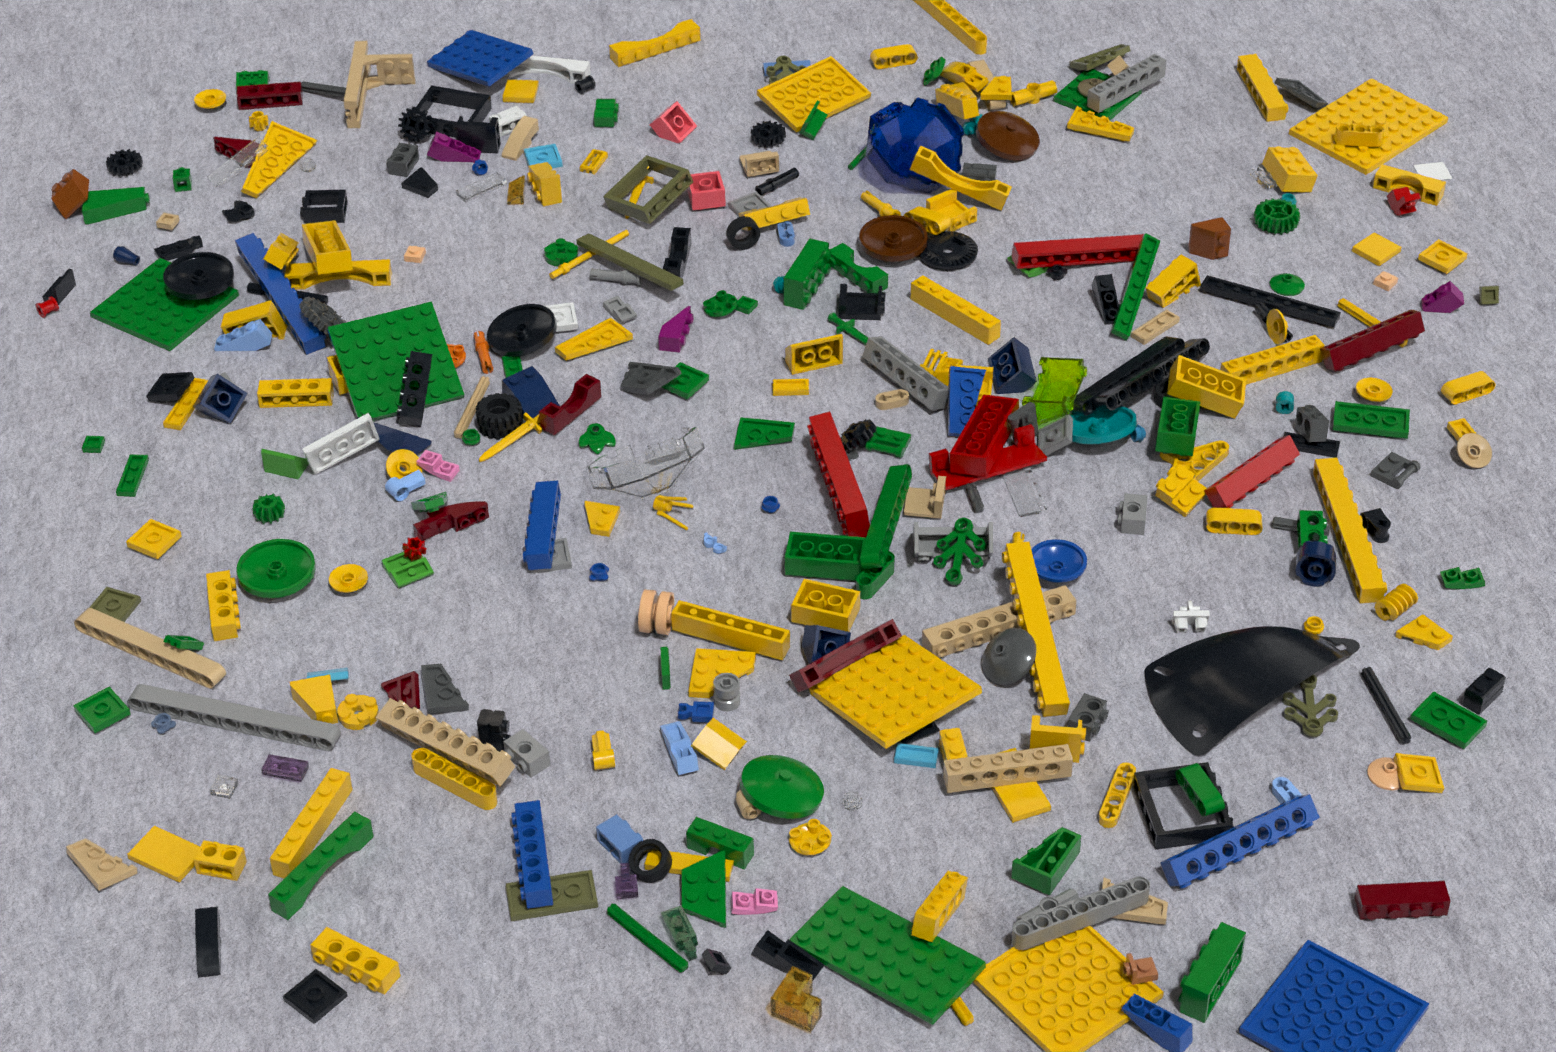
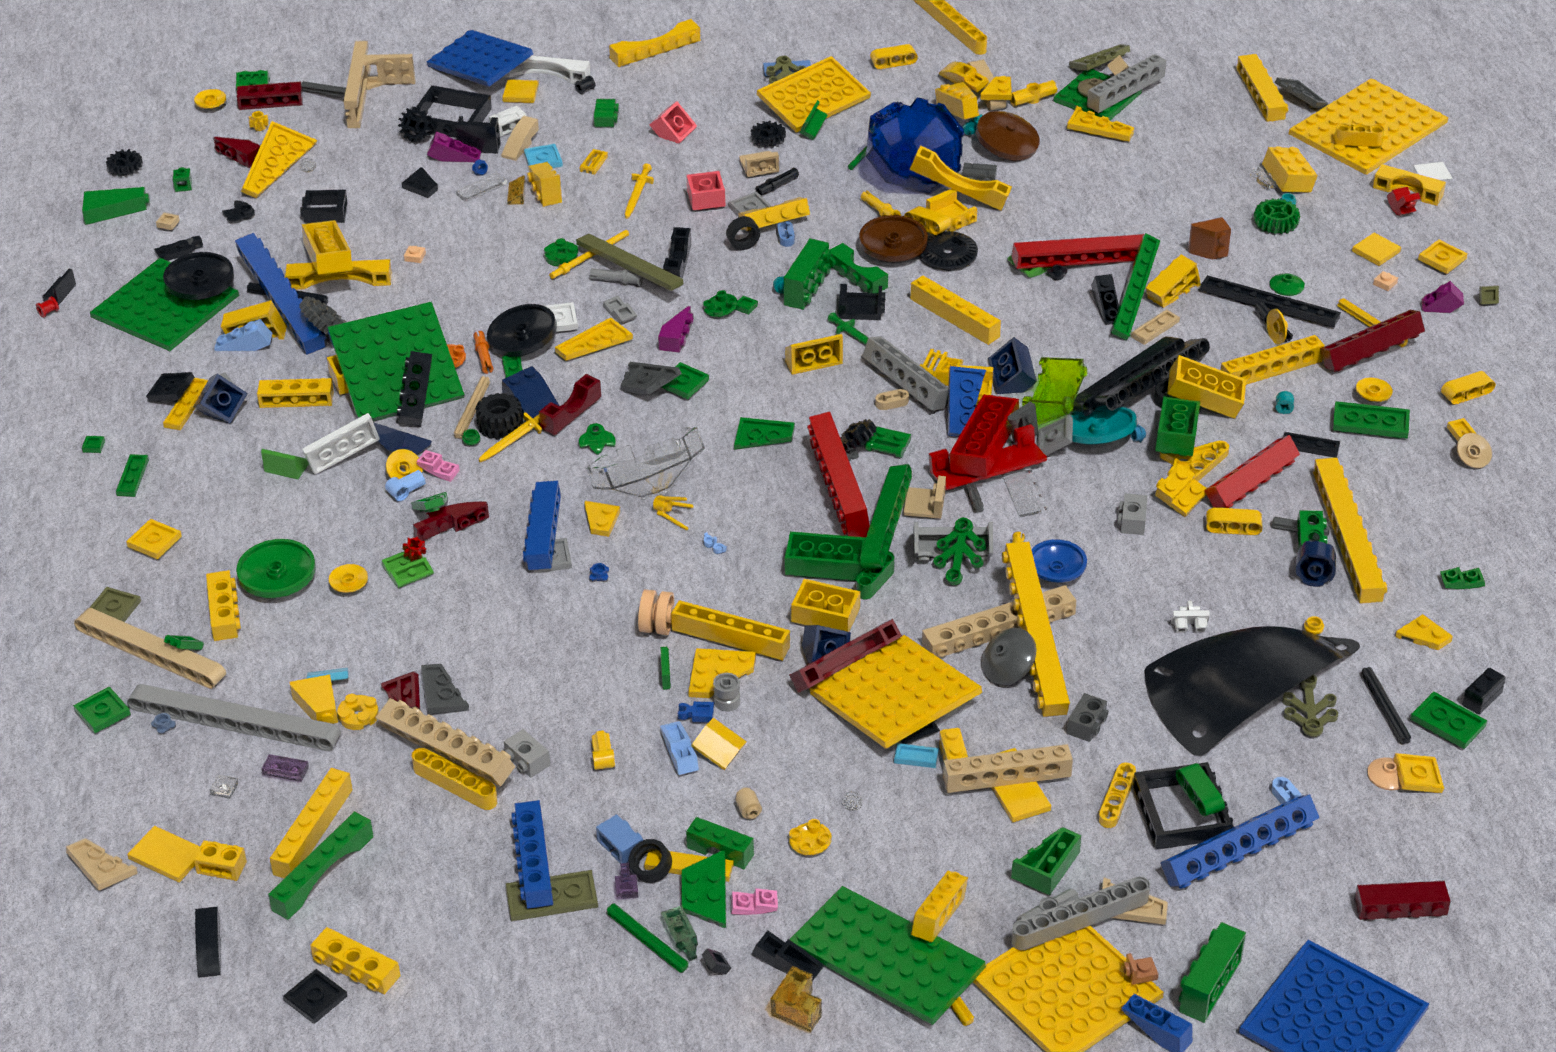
dark orange slope [51,169,89,219] -> none
dark blue cone [113,246,140,266] -> none
clear windscreen [208,136,267,188] -> none
green gear [252,493,285,524] -> none
yellow arch [263,233,299,270] -> none
dark grey brick [386,143,419,177] -> none
black brick [477,709,511,752] -> none
olive window [603,155,693,224] -> none
green dish [740,755,824,819] -> none
blue plate [761,496,780,513] -> none
yellow tile [773,379,809,396] -> none
green slope [923,57,946,86] -> none
yellow panel [1030,715,1086,763] -> none
dark grey brick [1294,405,1329,442] -> none
black piece [1360,508,1391,543] -> none
dark grey plate [1371,452,1421,489] -> none
yellow piece [1375,583,1418,621] -> none

